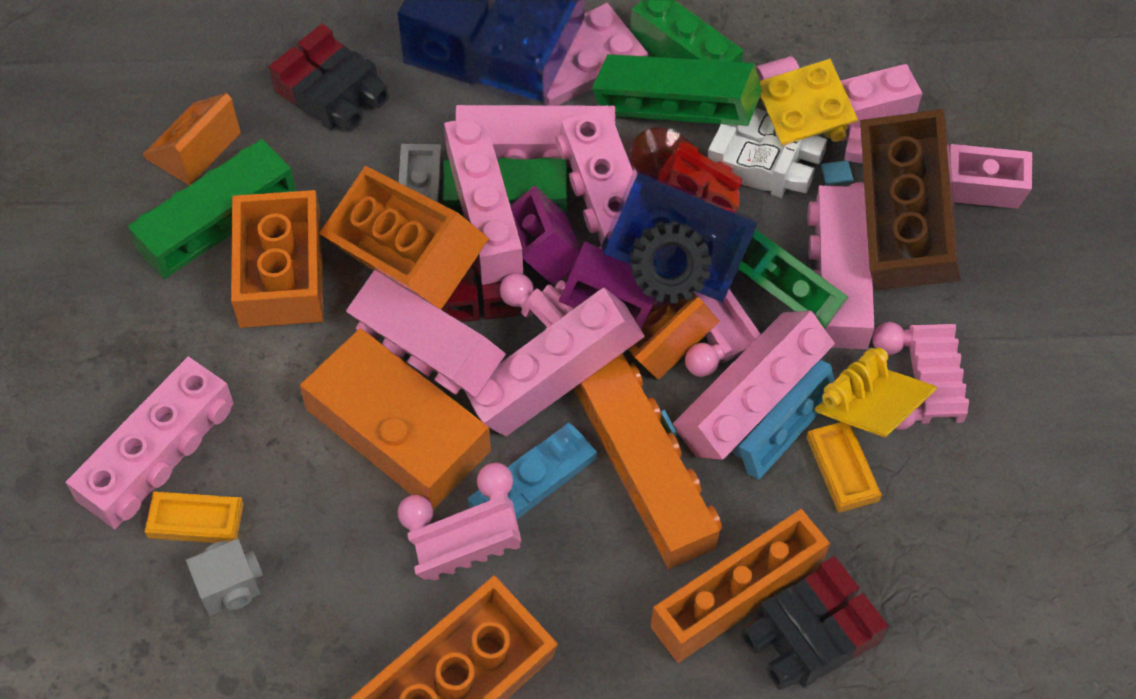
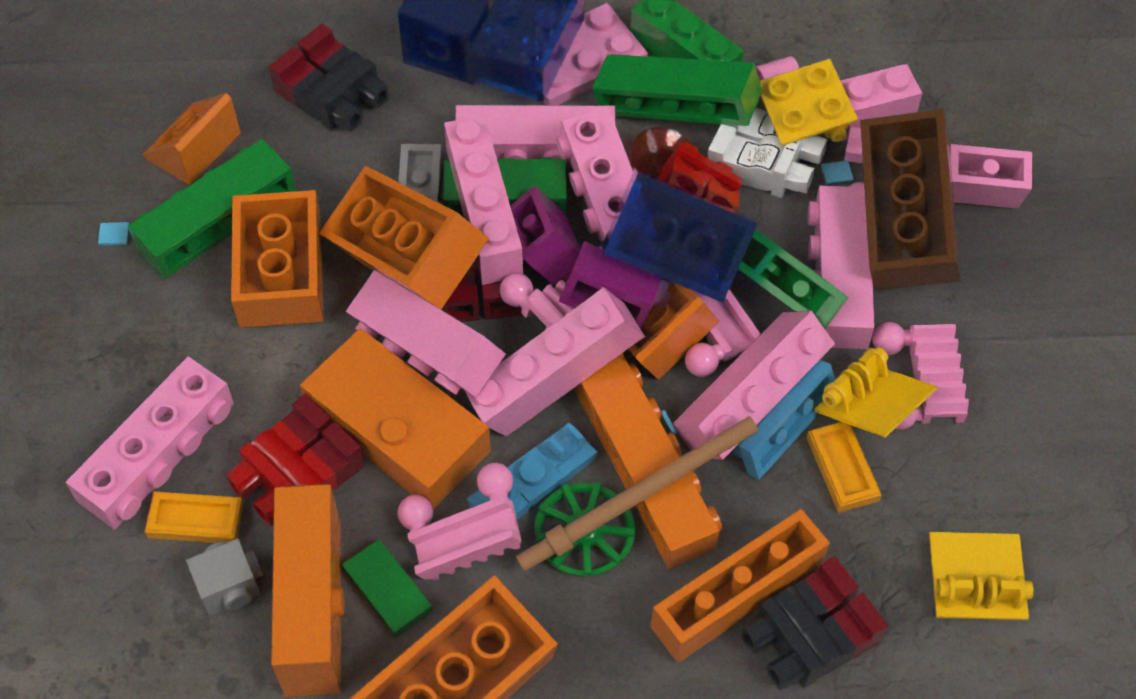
black tyre [630,220,711,304] -> none
none -> medium azure window [98,222,130,246]
none -> red hips [226,393,364,527]
none -> orange brick [272,484,344,697]
none -> green tile [342,539,433,638]
none -> medium nougat bar [516,416,759,572]
none -> green wheel [534,482,635,577]
none -> yellow hinge [929,532,1033,620]

